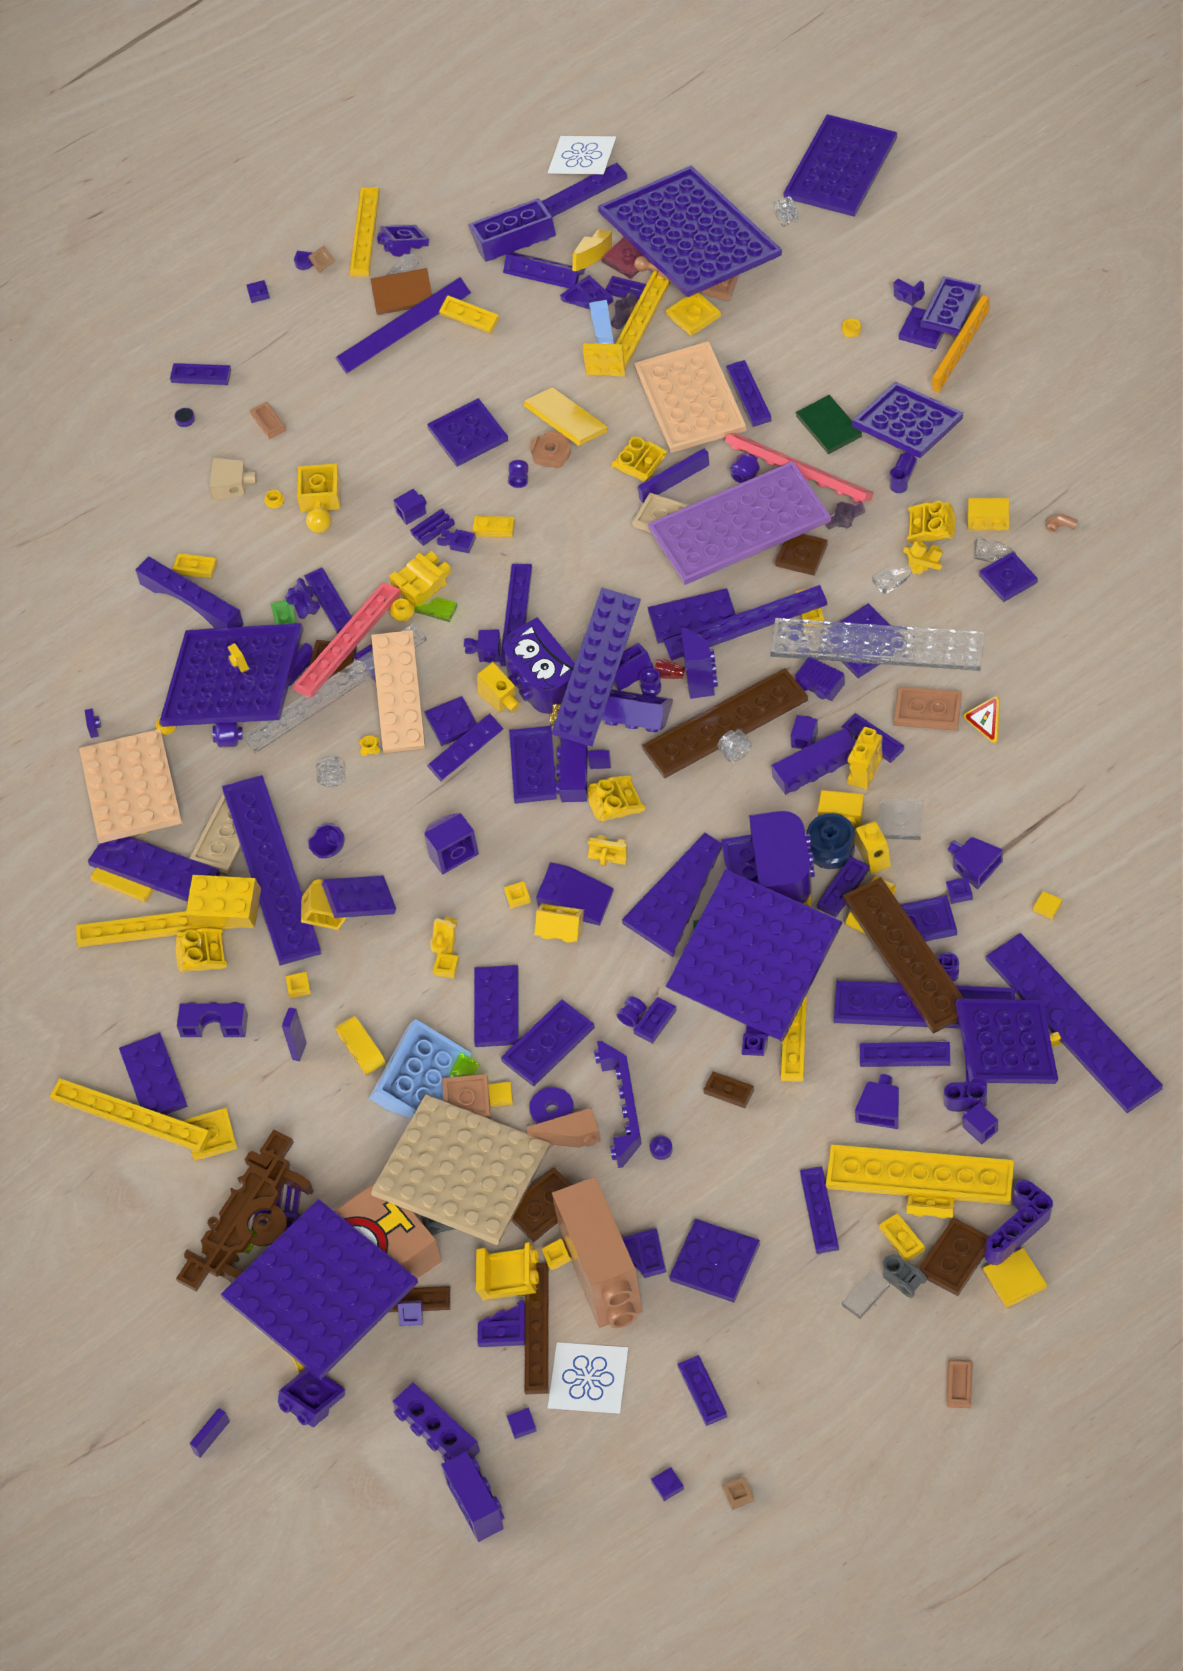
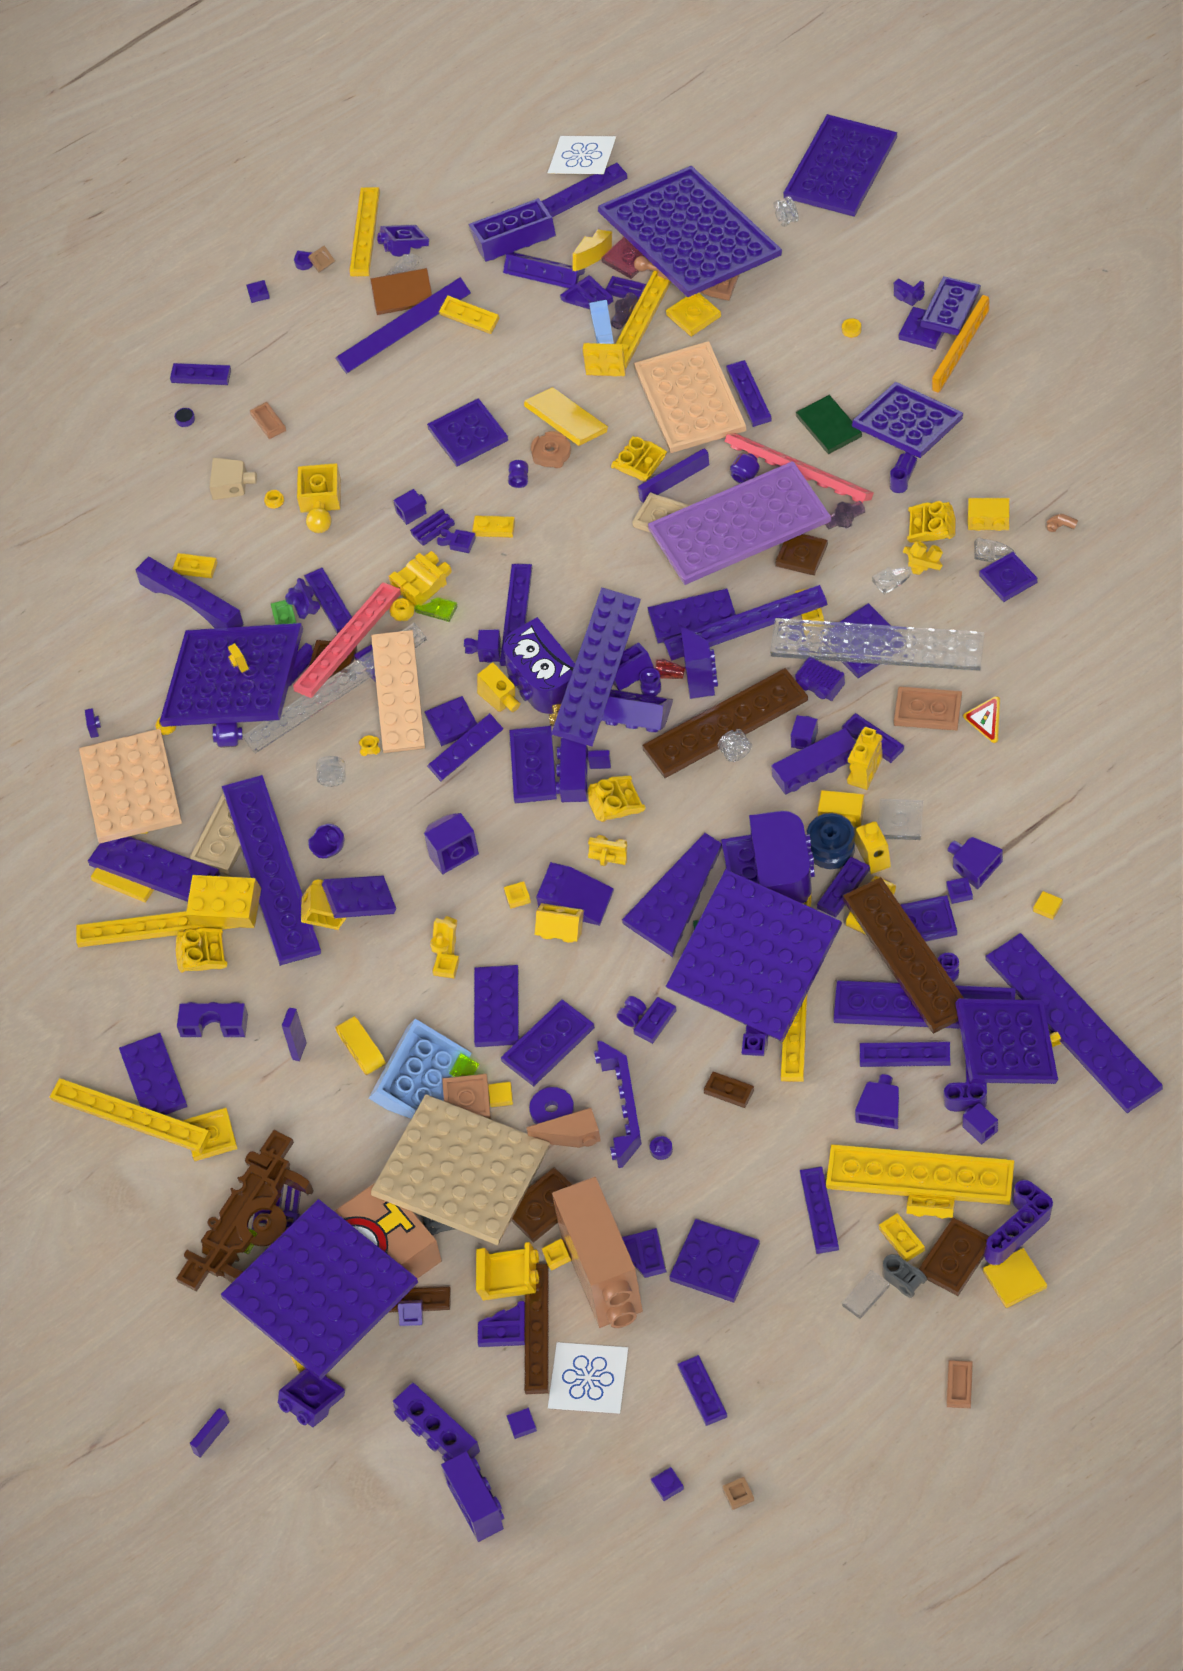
yellow plate [285,972,311,999] -> none

